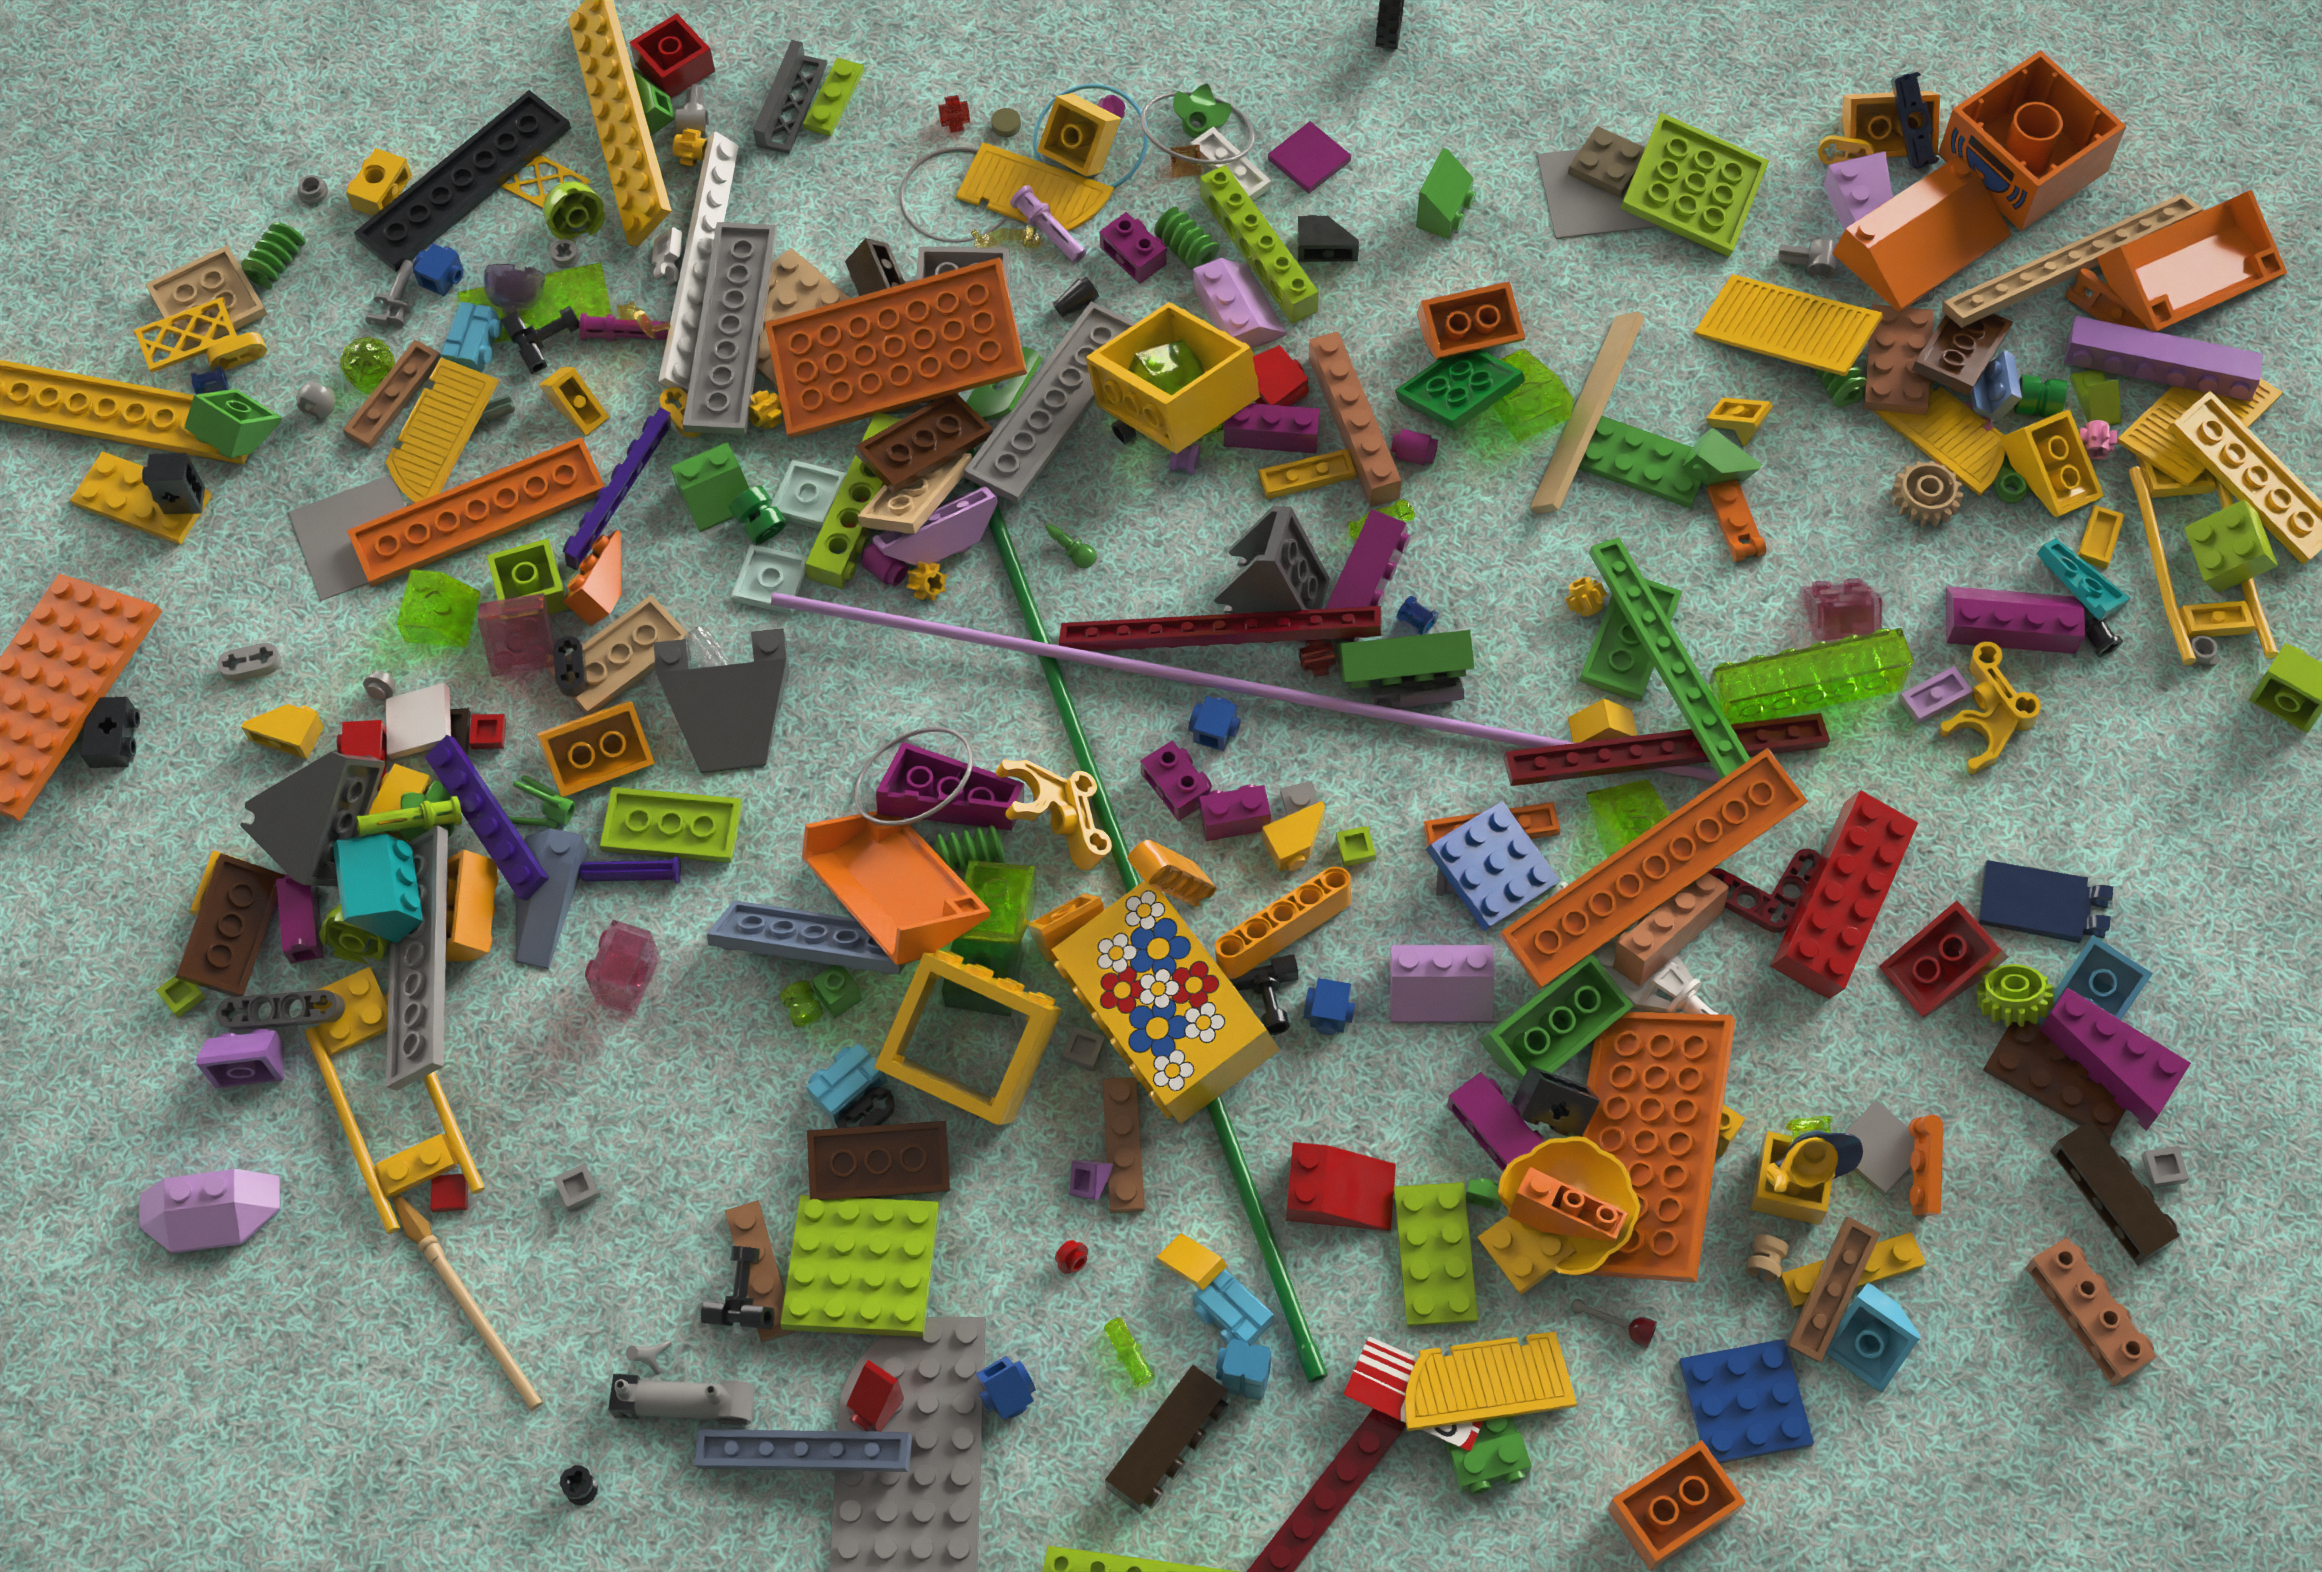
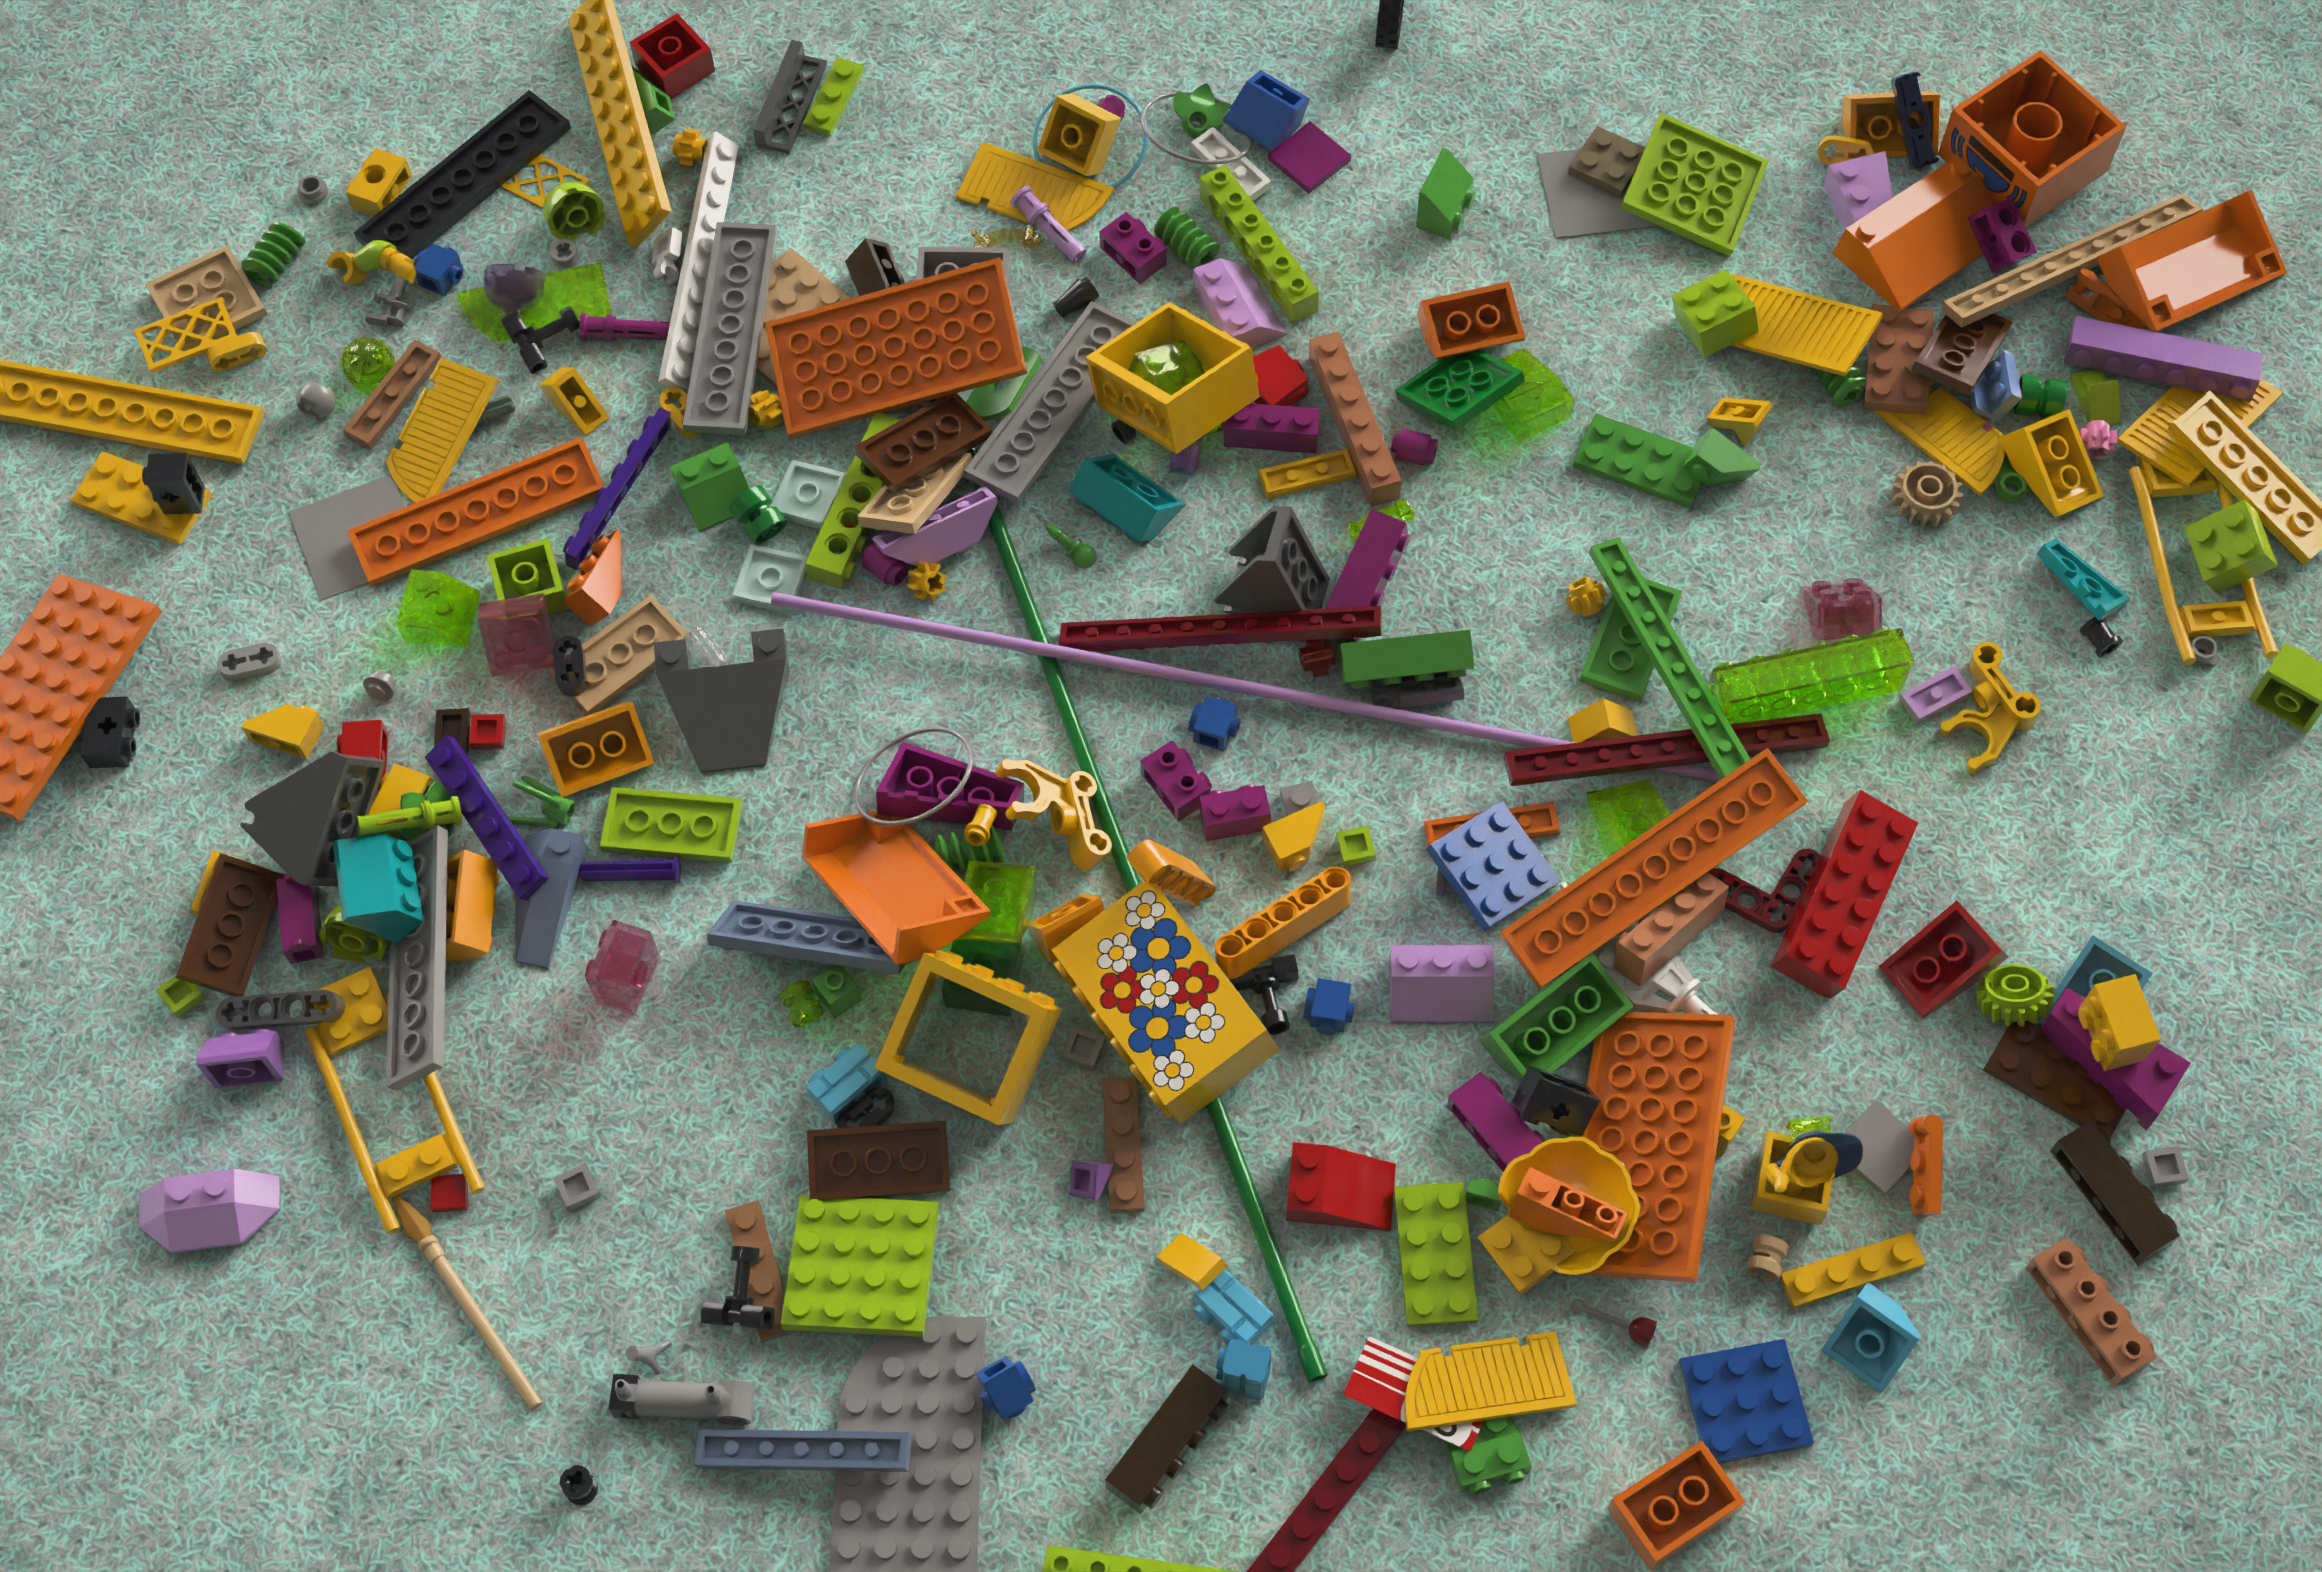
bright green slope [184,389,282,458] -> none
clear blue bush [191,366,230,395] -> none
white tile [386,683,451,760] -> none
medium azure brick [440,302,502,373] -> none
clear yellow piece [616,300,671,338] -> none
light grey axle [675,84,709,136] -> none
red slope [846,1360,904,1432] -> none
light grey piece [899,147,1008,242] -> none
clear red gear [938,95,971,133] -> none
olive tile [991,108,1021,137] -> none
red plate [1055,1240,1088,1274] -> none
clear neon green axle [1104,1317,1156,1388] -> none
clear orange slope [1170,144,1202,177] -> none
pearl dark grey slope [1297,215,1359,262] -> none
clear blue bush [1396,595,1439,635] -> none
tan tile [1530,311,1644,514] -> none
orange plate [1706,479,1766,562] -> none
light grey axle [1778,239,1837,279] -> none
medium nougat plate [1785,1217,1881,1362] -> none
magenta slope [1946,586,2085,654] -> none
dark blue tile [1978,860,2114,943] -> none
yellow tile [2077,505,2125,569] -> none
none -> yellow piece [327,240,416,285]
none -> yellow pin [964,804,997,846]
none -> teal slope [1068,454,1186,542]
none -> blue slope [1223,70,1310,151]
none -> lime brick [1672,269,1759,358]
none -> magenta brick [1968,197,2037,273]
none -> yellow brick [2078,974,2161,1071]

